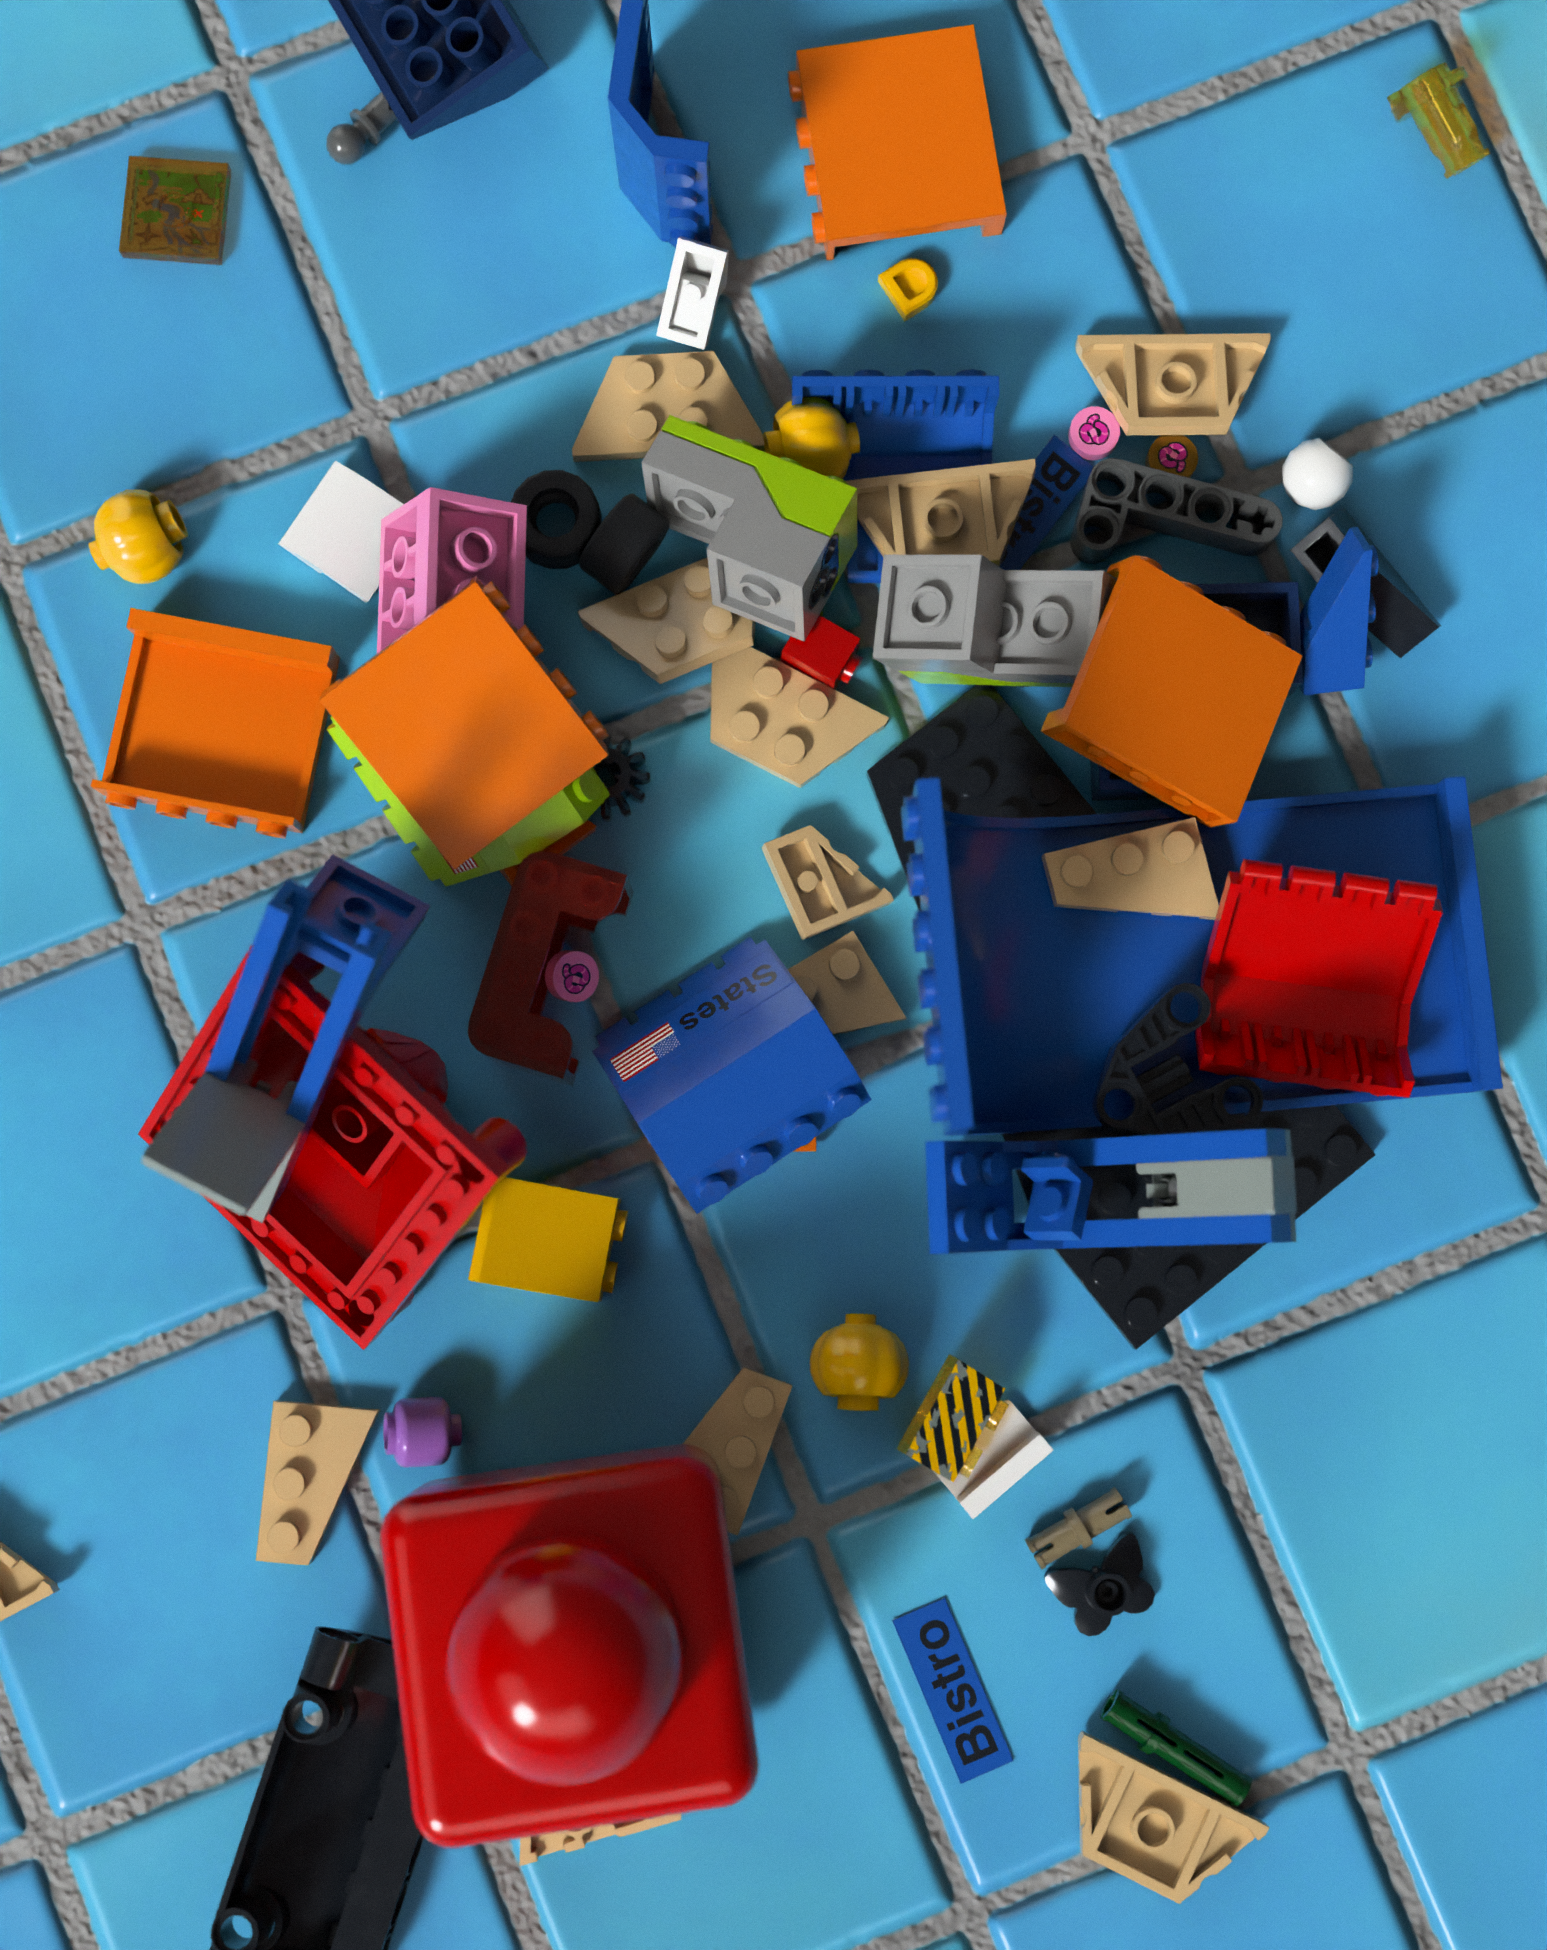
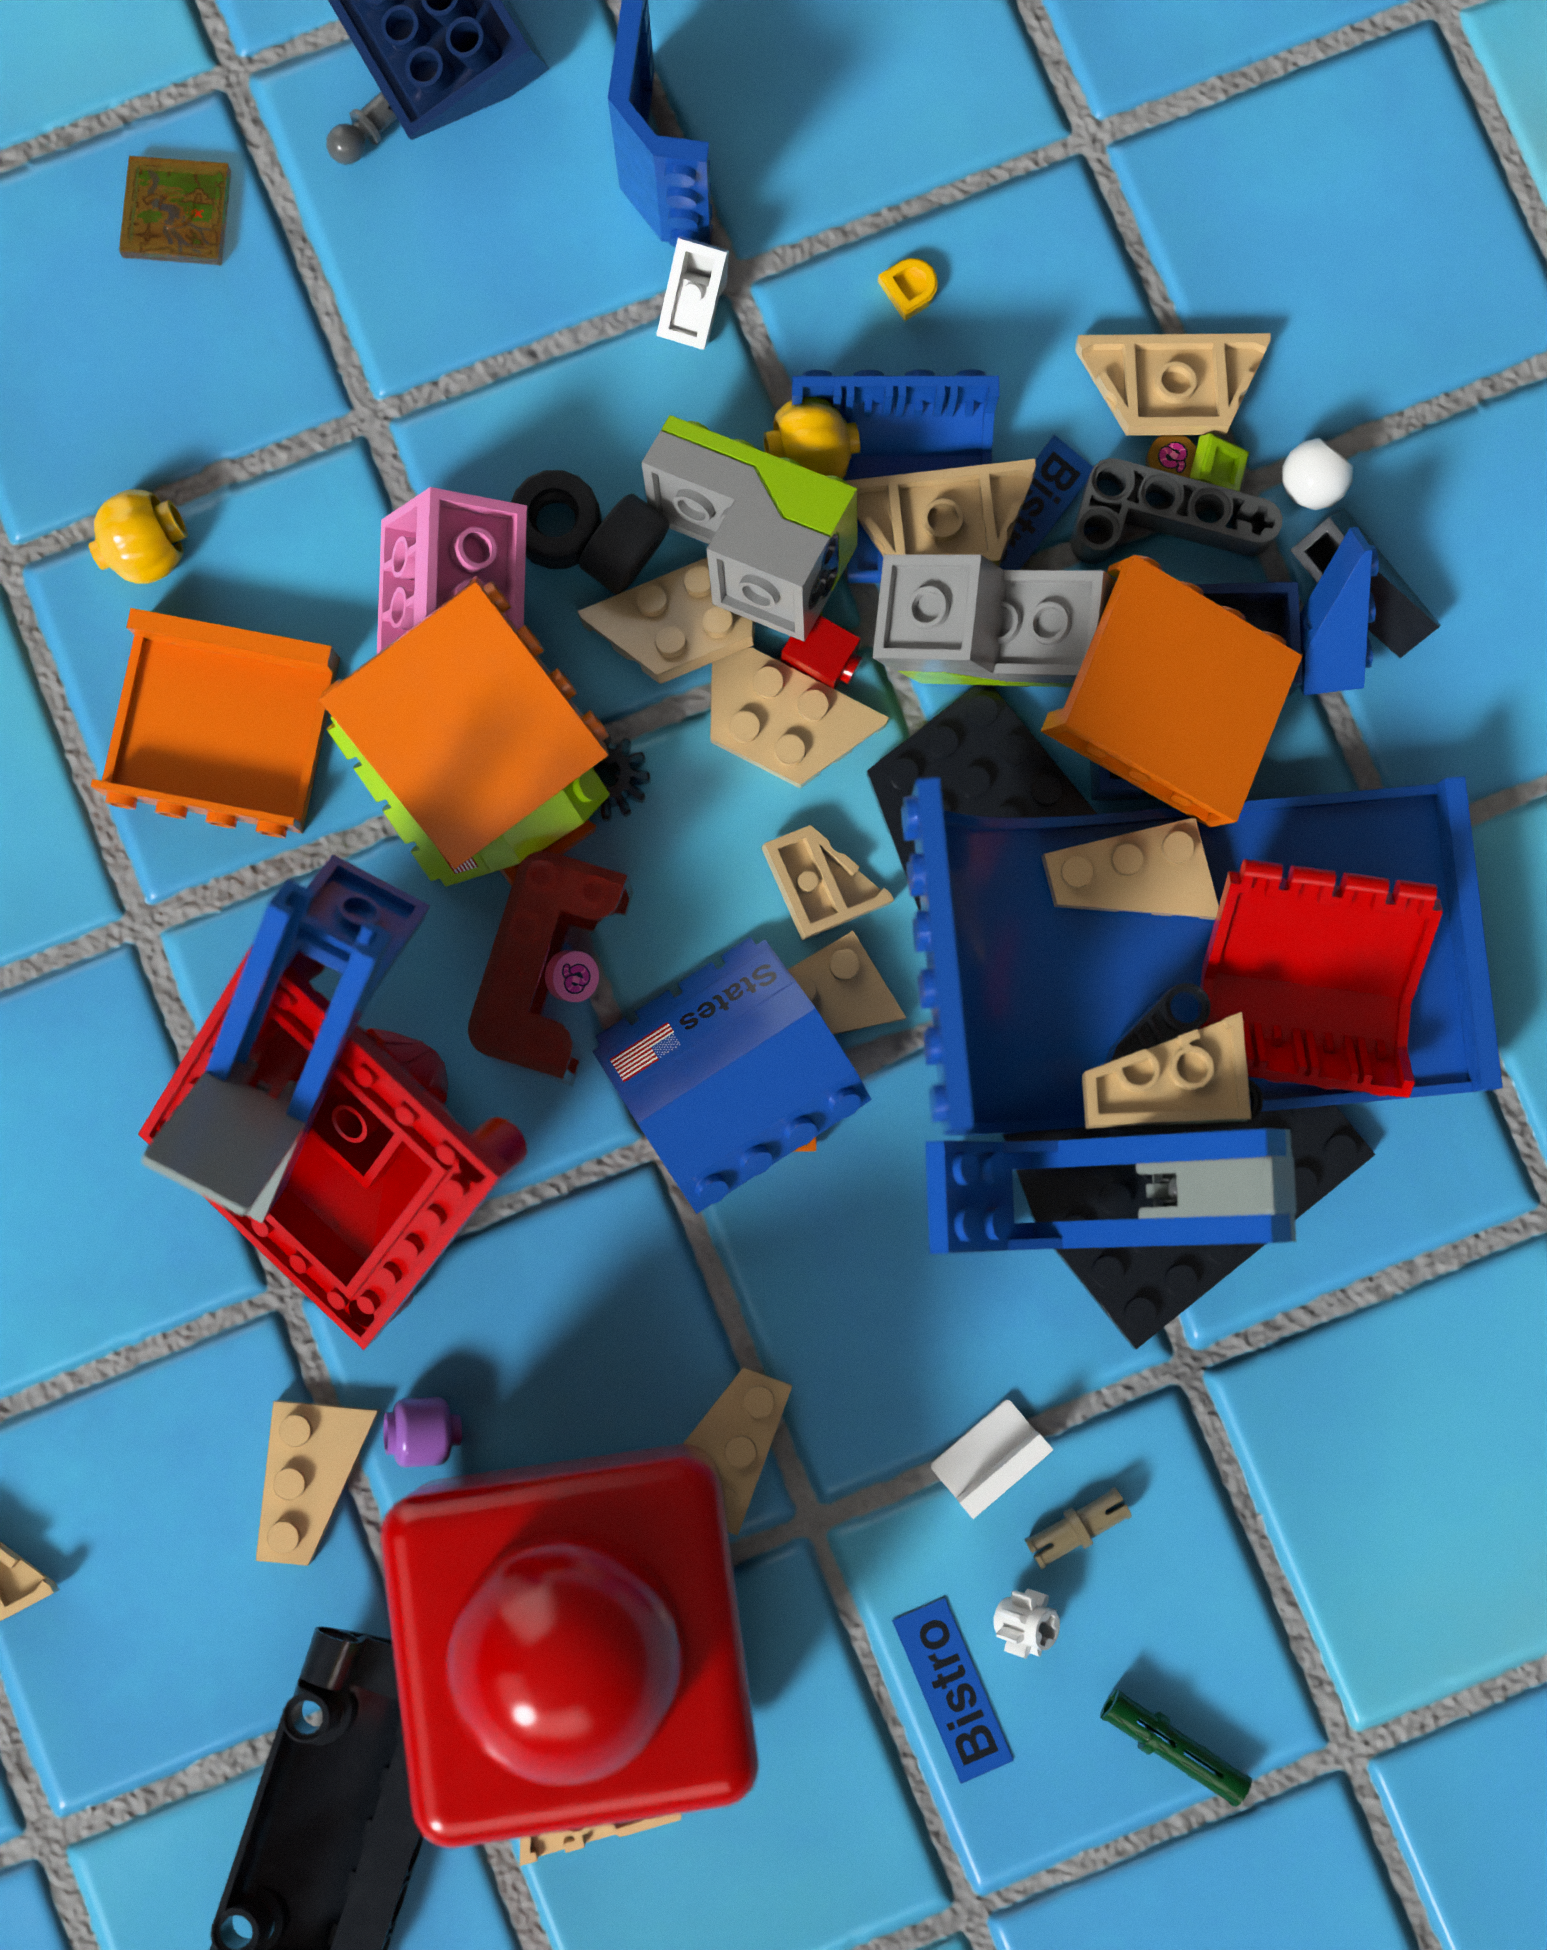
white slope [278,461,404,602] -> none
yellow slope [468,1177,628,1303] -> none
tan wing [572,351,765,462] -> none
orange panel [788,24,1007,261] -> none
yellow plant [810,1313,909,1411] -> none
slope [896,1354,1009,1482] -> none
blue bracket [1020,1152,1093,1240] -> none
black animal [1044,1532,1155,1636] -> none
bright pink tile [1068,406,1120,461] -> none
tan wing [1078,1730,1269,1904] -> none
clear yellow piece [1387,62,1491,179] -> none
none -> white gear [994,1588,1060,1659]
none -> tan wing [1082,1012,1251,1128]
none -> lime tile [1189,433,1249,491]

